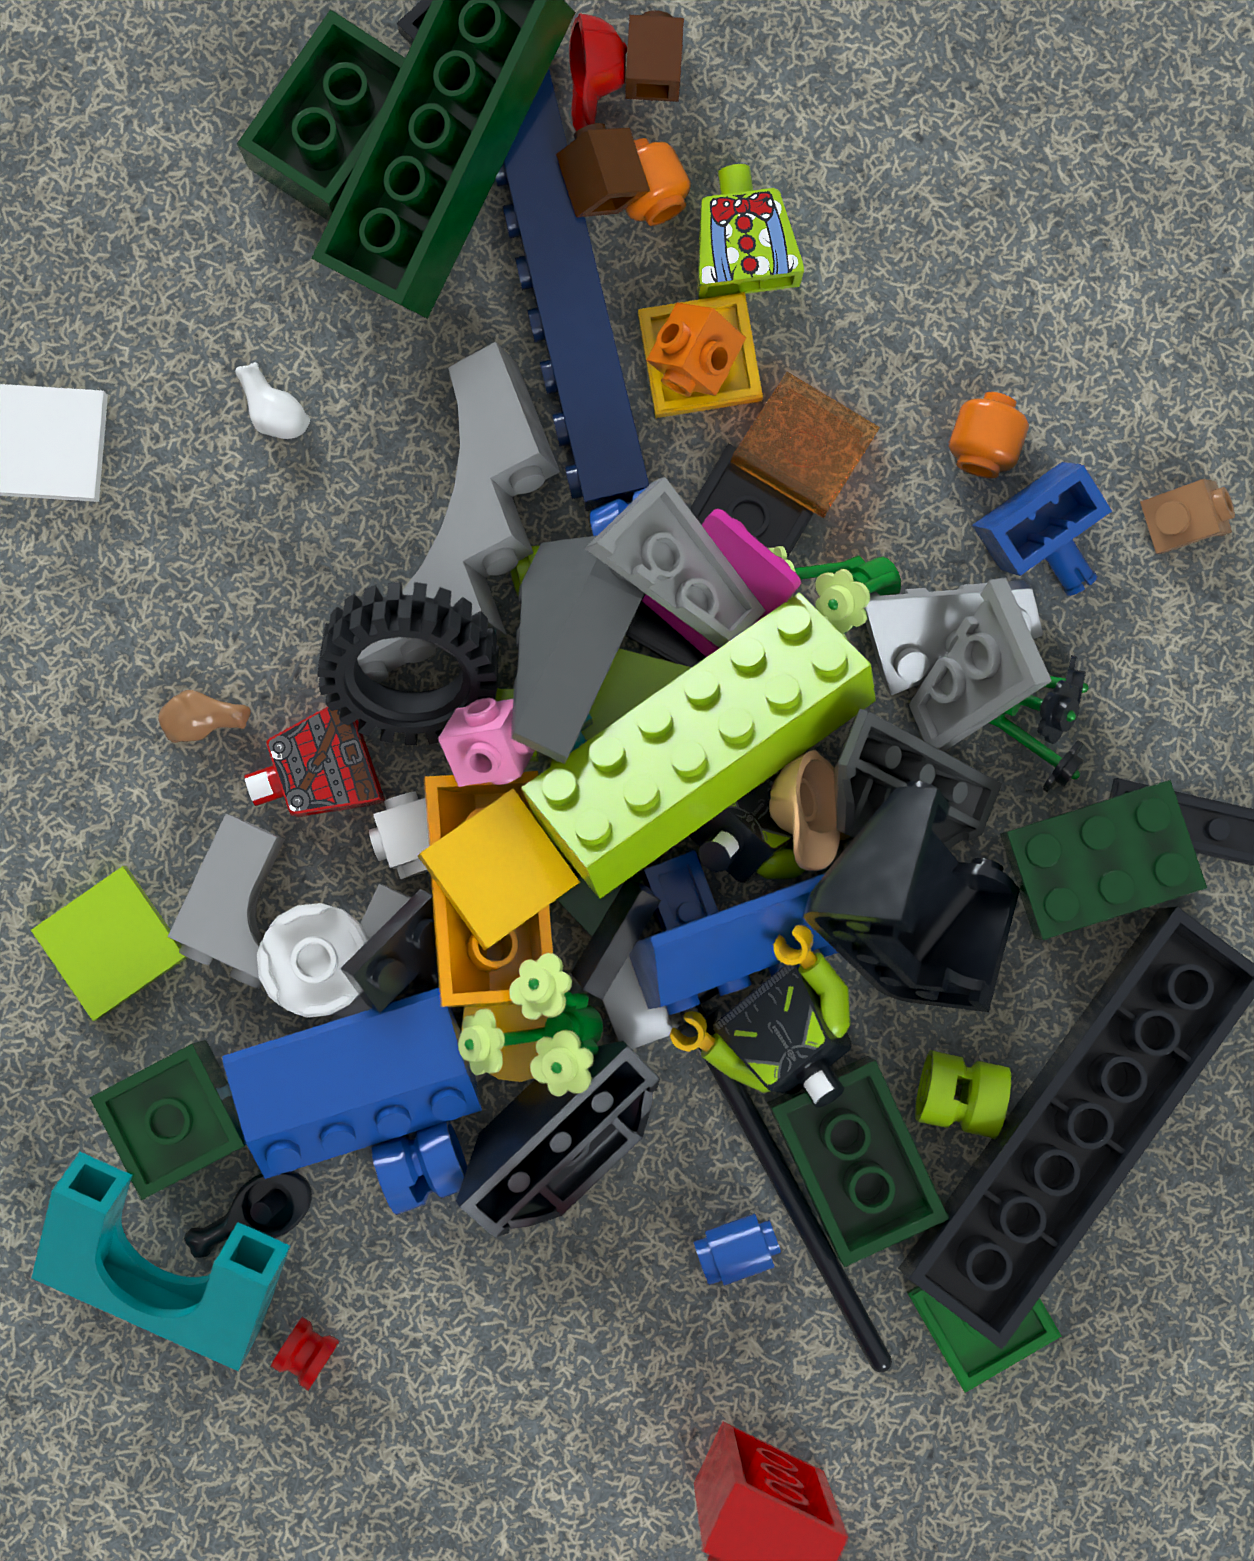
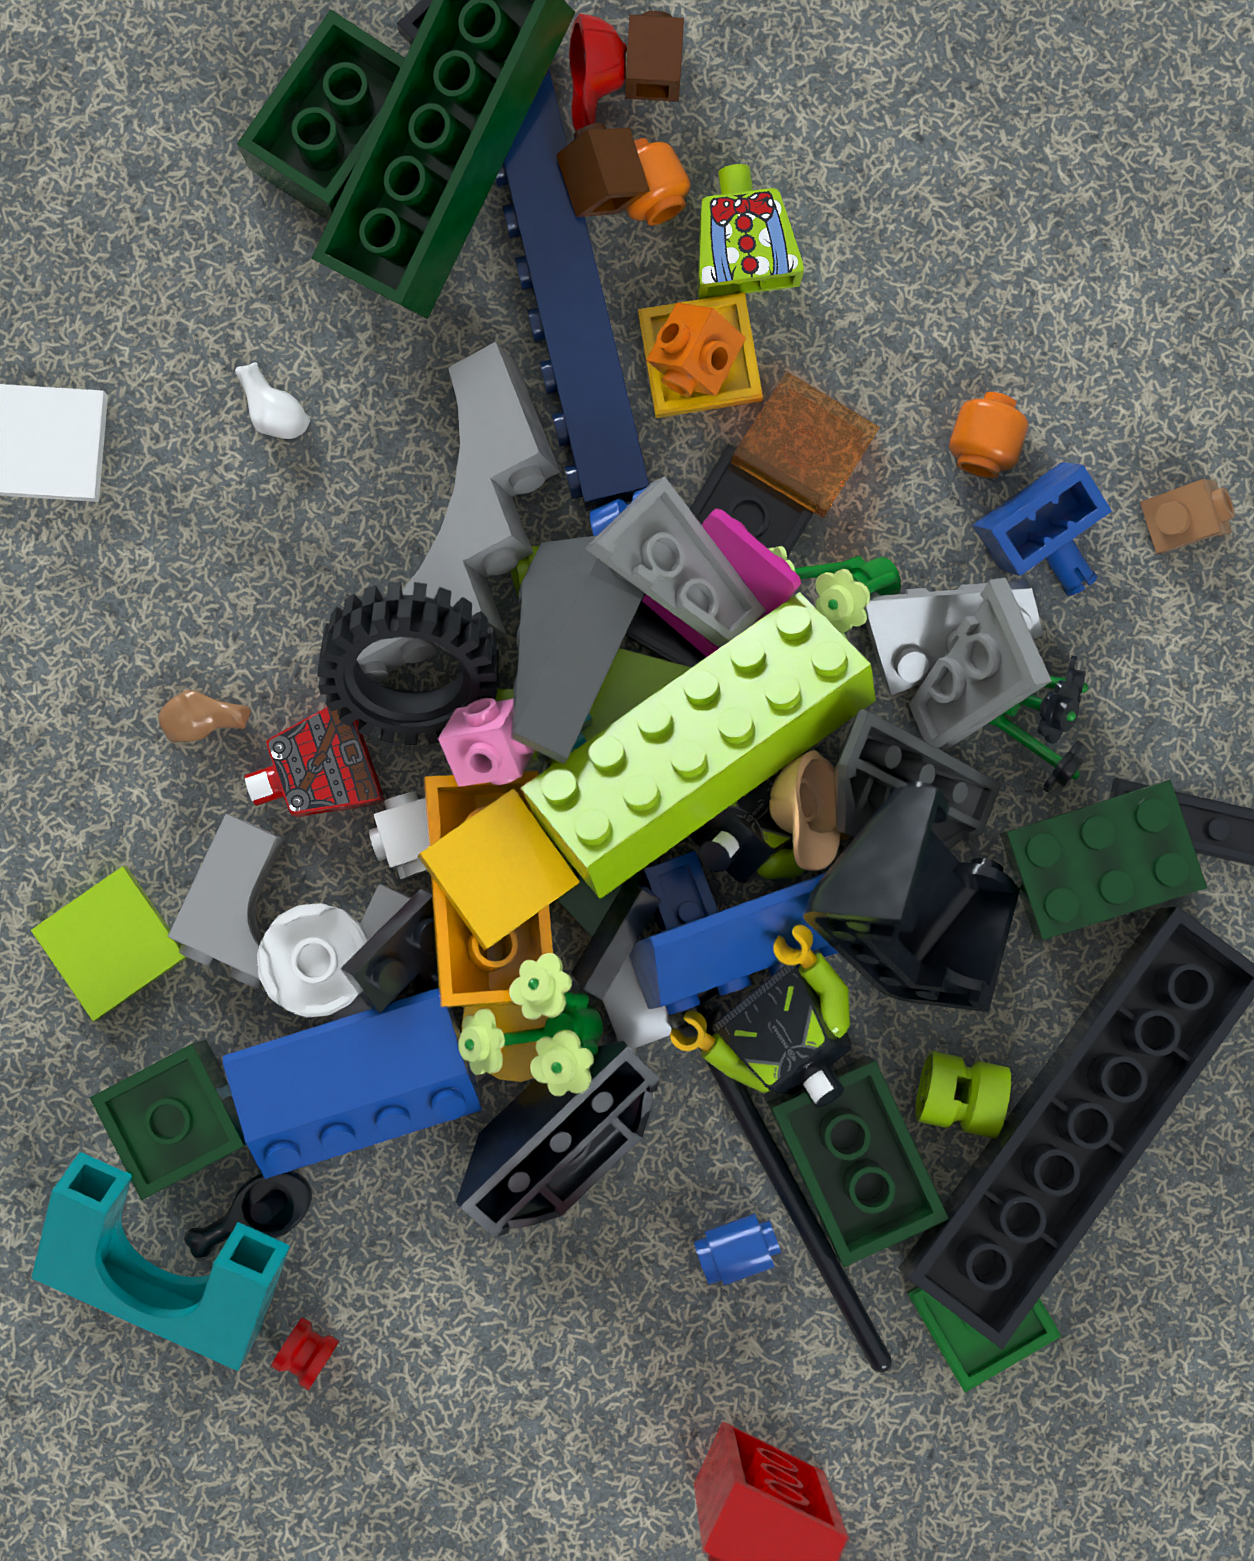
blue wheel [371,1121,468,1215] -> none

